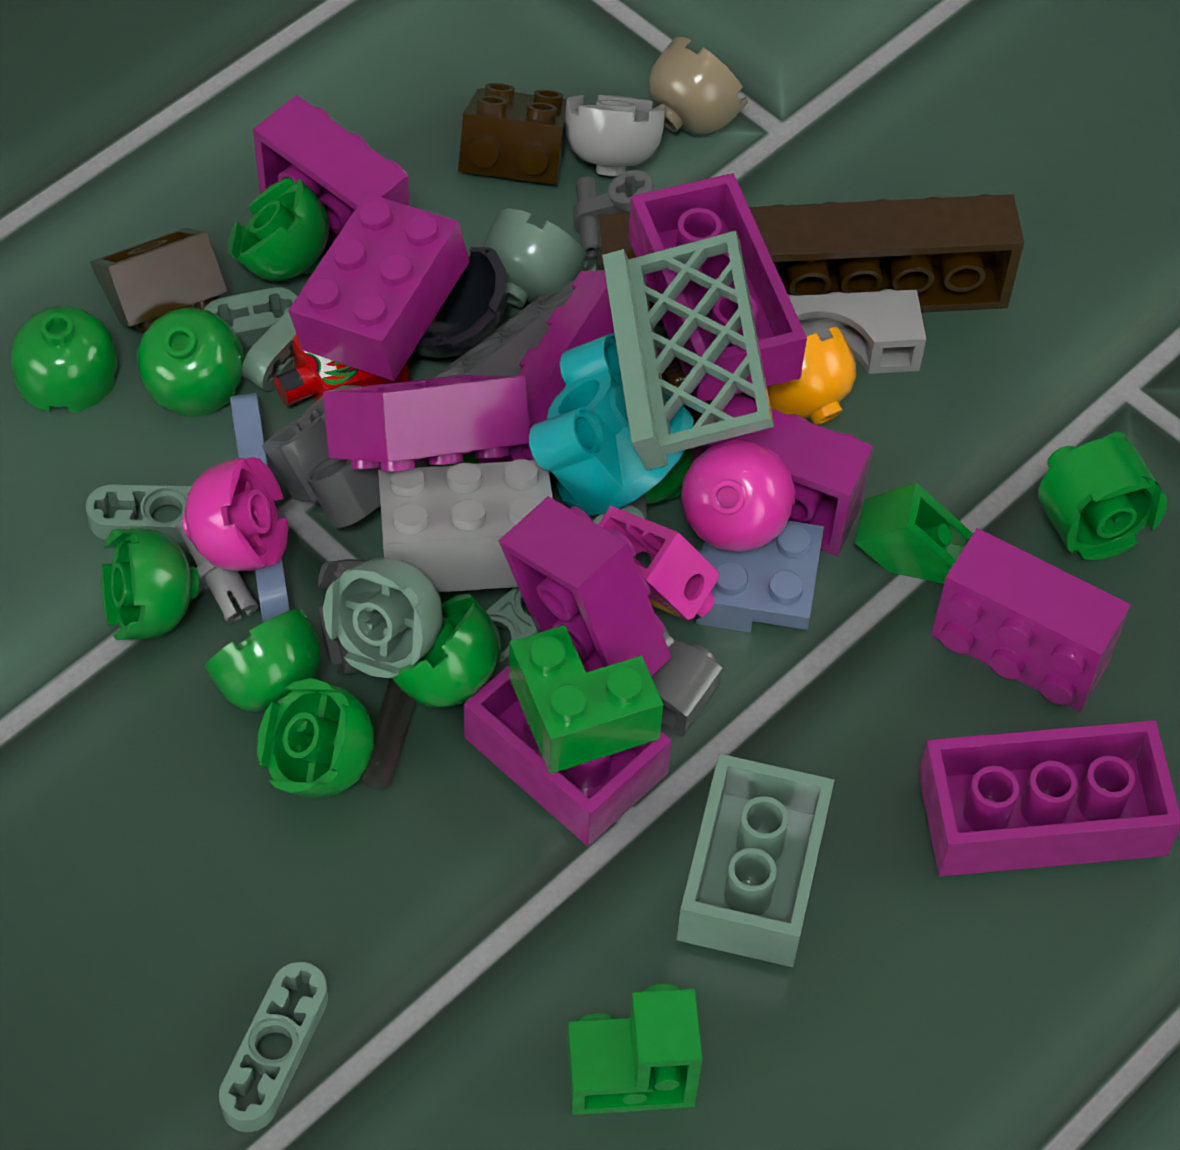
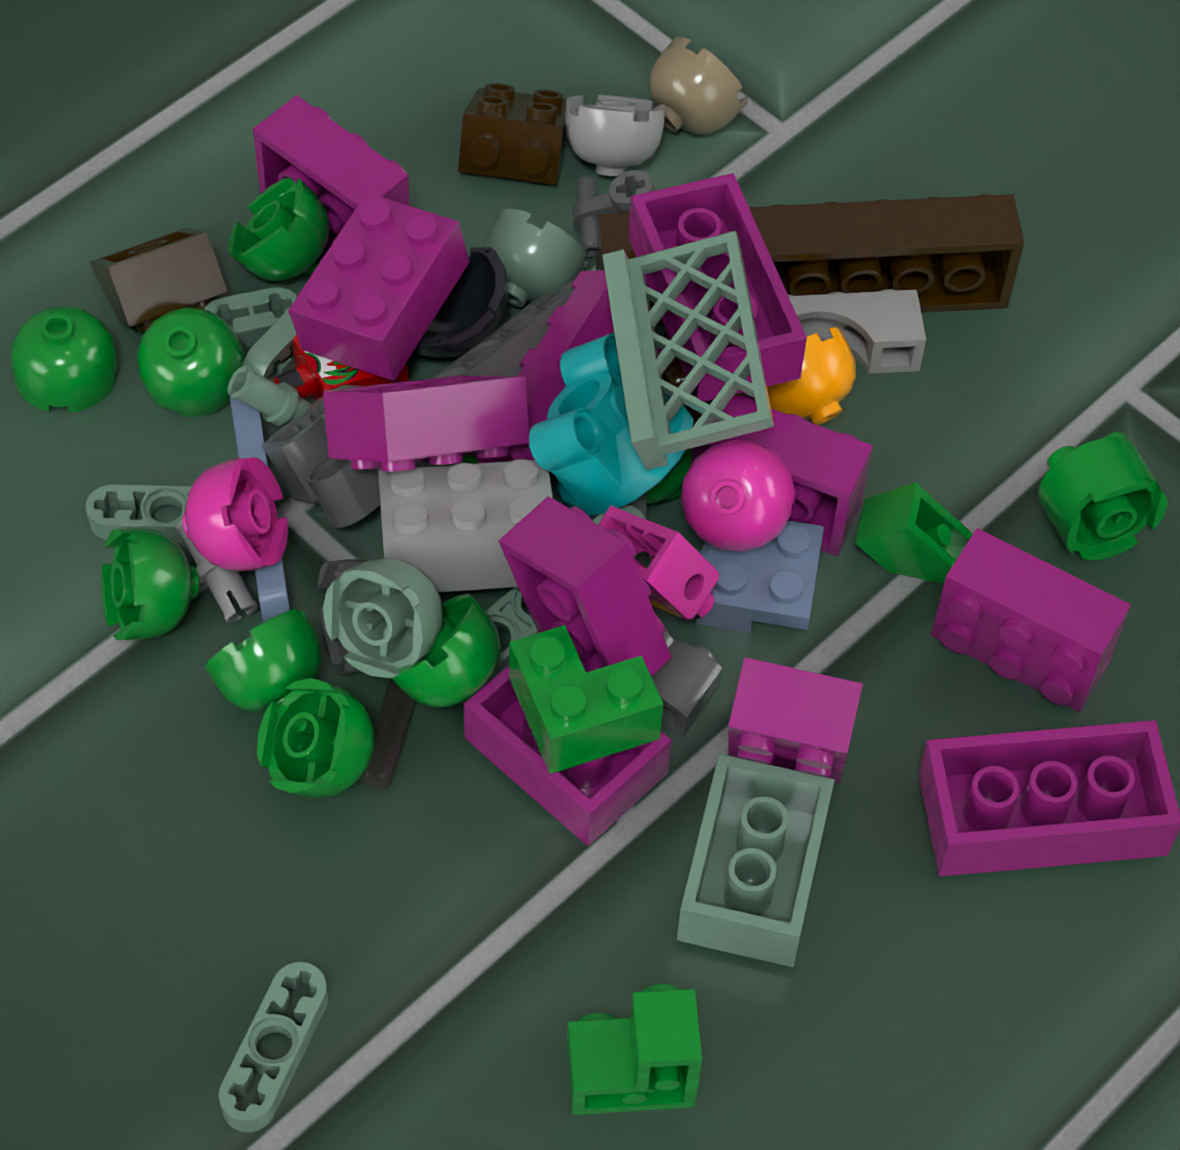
none -> sand green pin [228,366,312,426]
none -> magenta brick [728,657,863,784]

